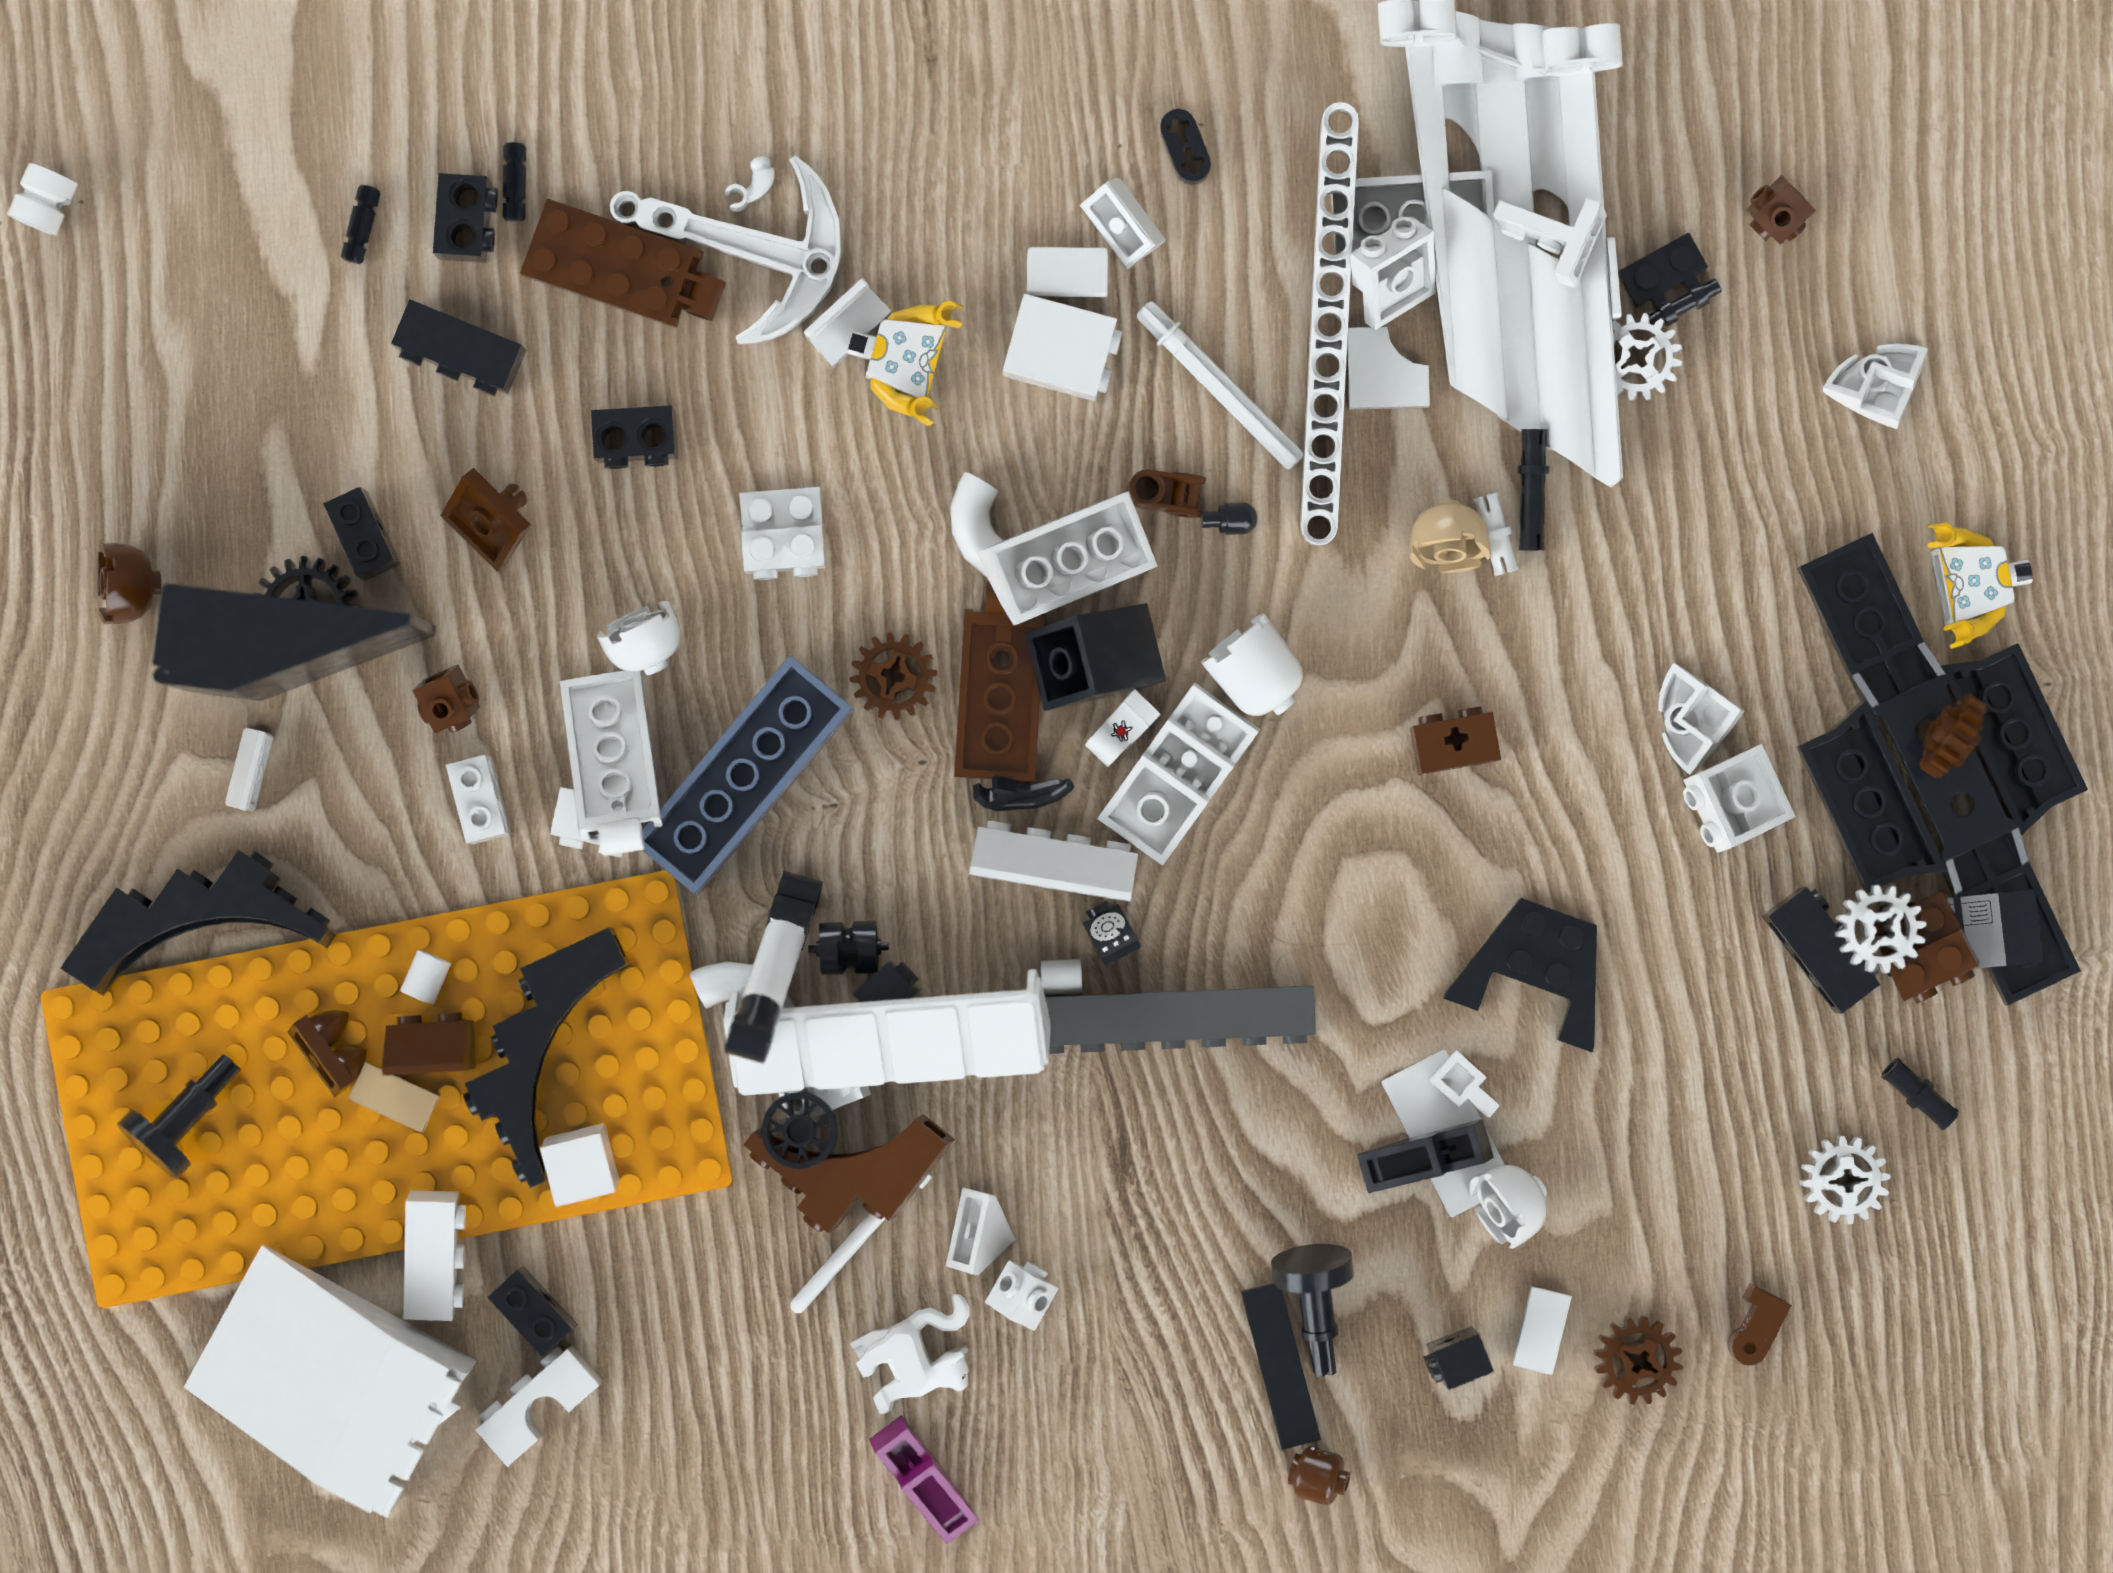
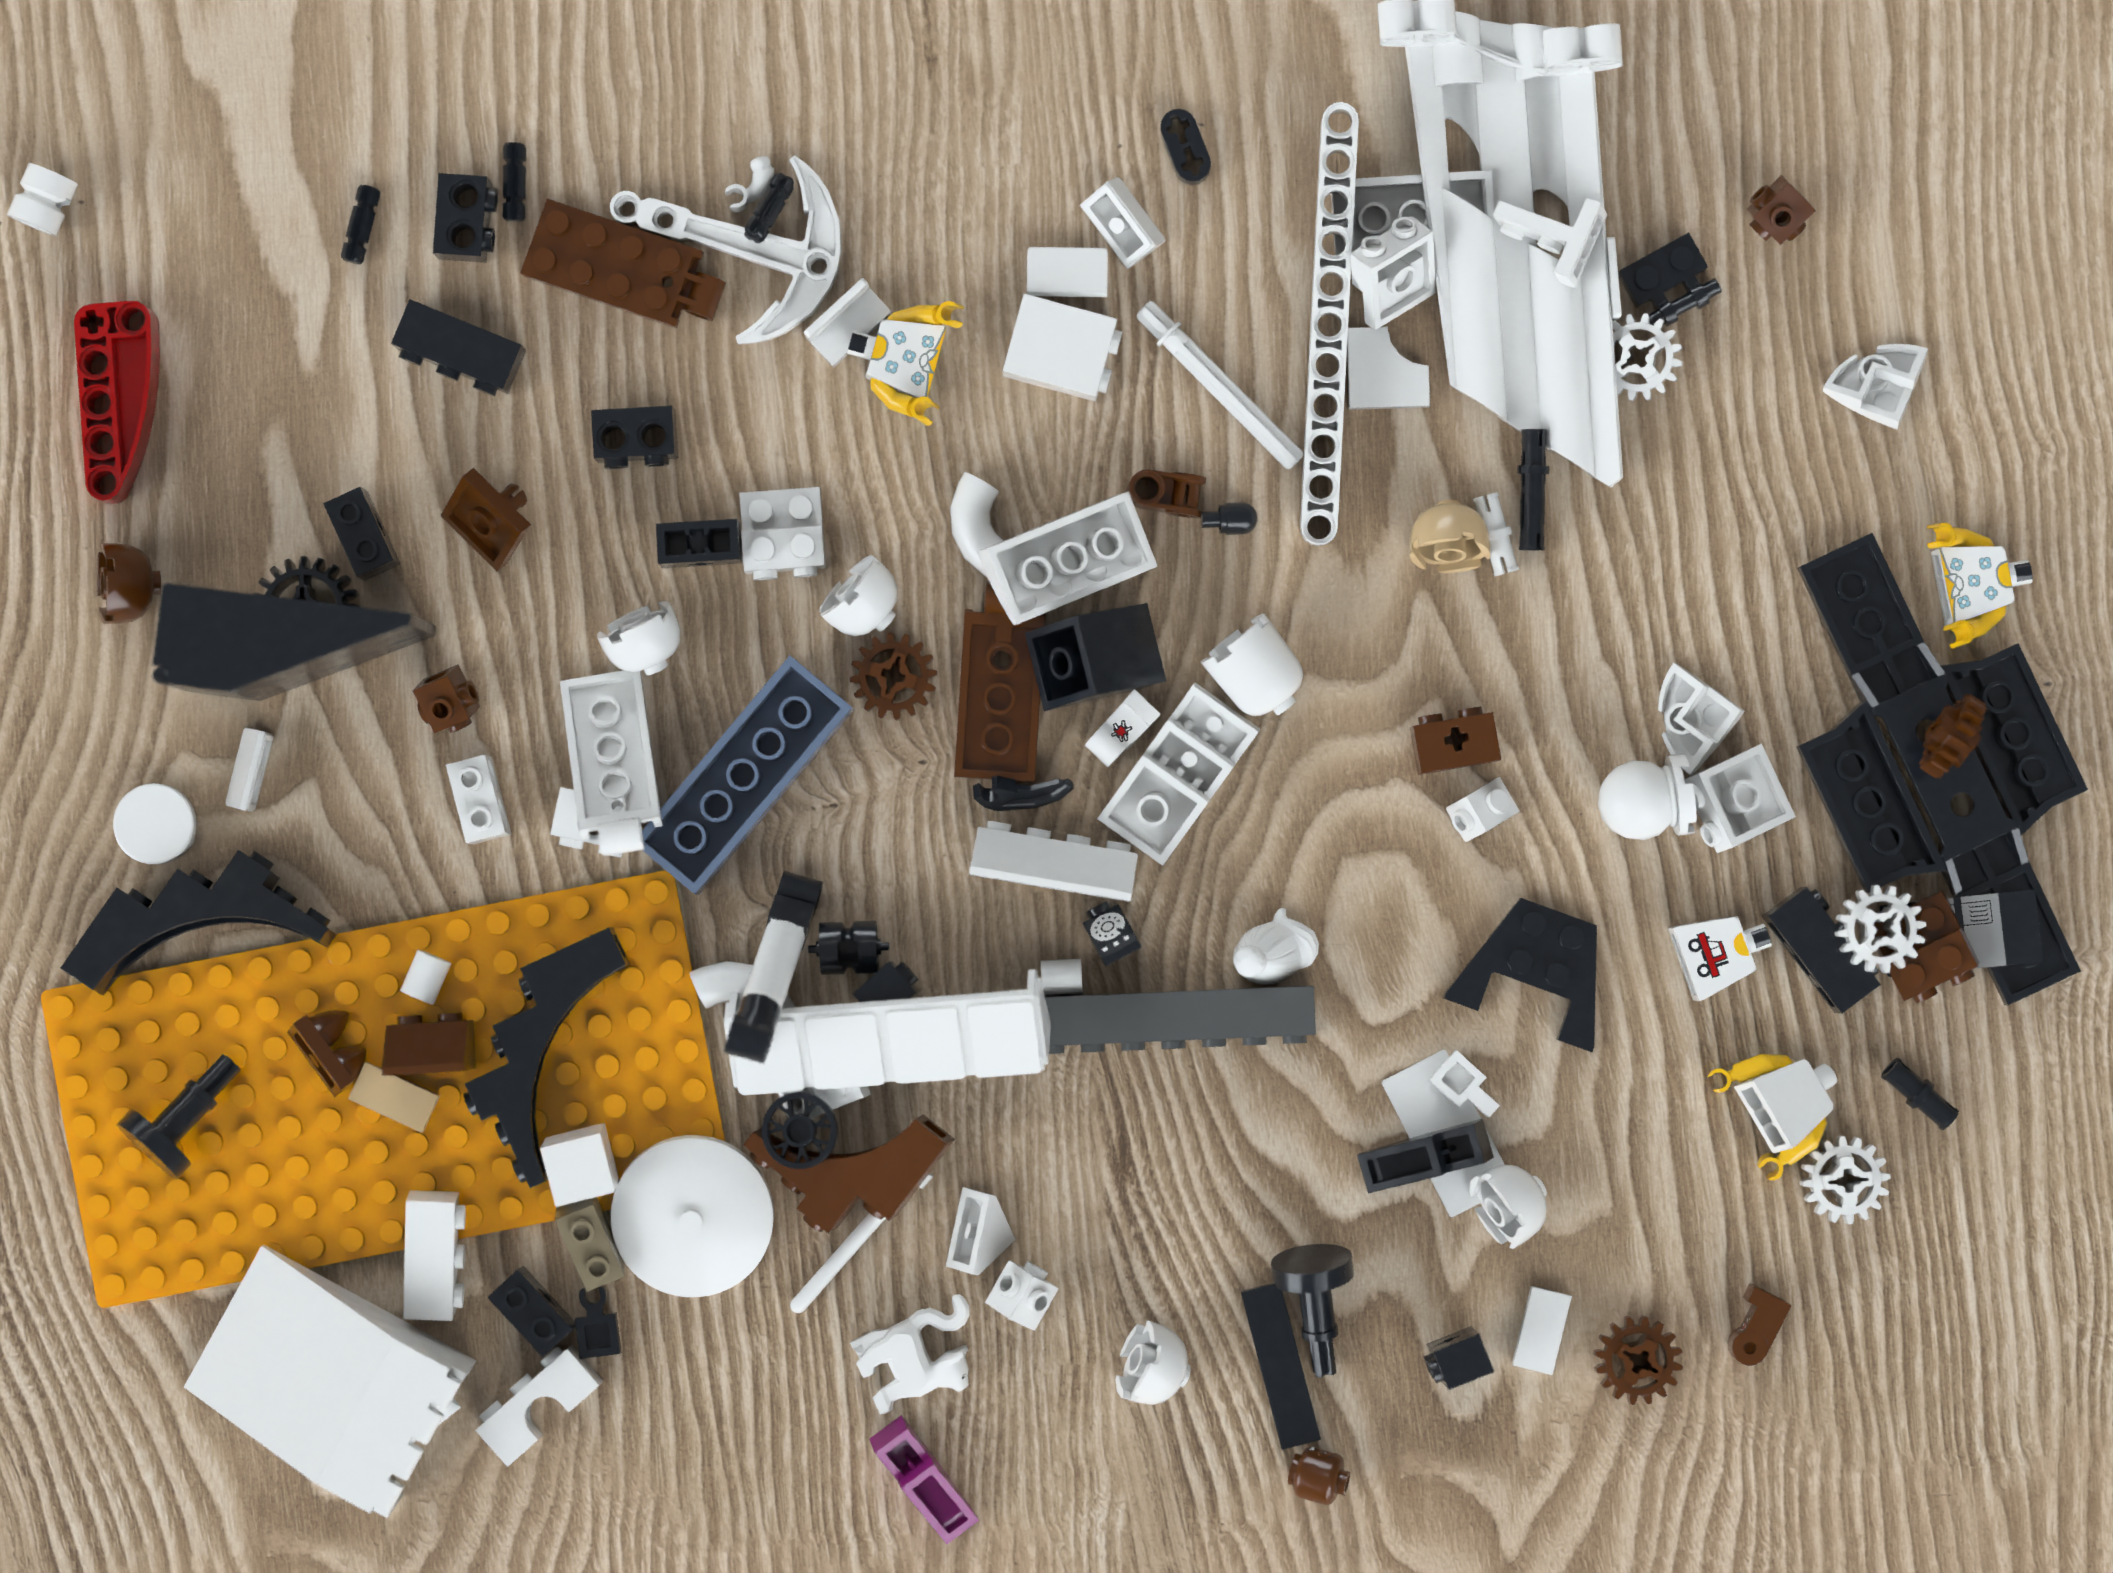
none -> red beam [74,301,160,505]
none -> white tile [113,783,197,864]
none -> dark tan brick [555,1197,625,1292]
none -> black plate [575,1285,622,1359]
none -> white dish [611,1135,774,1297]
none -> black brick [656,519,743,568]
none -> black axle [744,173,794,243]
none -> white cylinder [819,555,898,636]
none -> white cylinder [1115,1321,1191,1405]
none -> white hair [1233,908,1319,985]
none -> white bracket [1446,777,1520,842]
none -> white tile [1598,754,1697,840]
none -> white torso [1668,916,1772,1001]
none -> white torso [1708,1054,1837,1180]

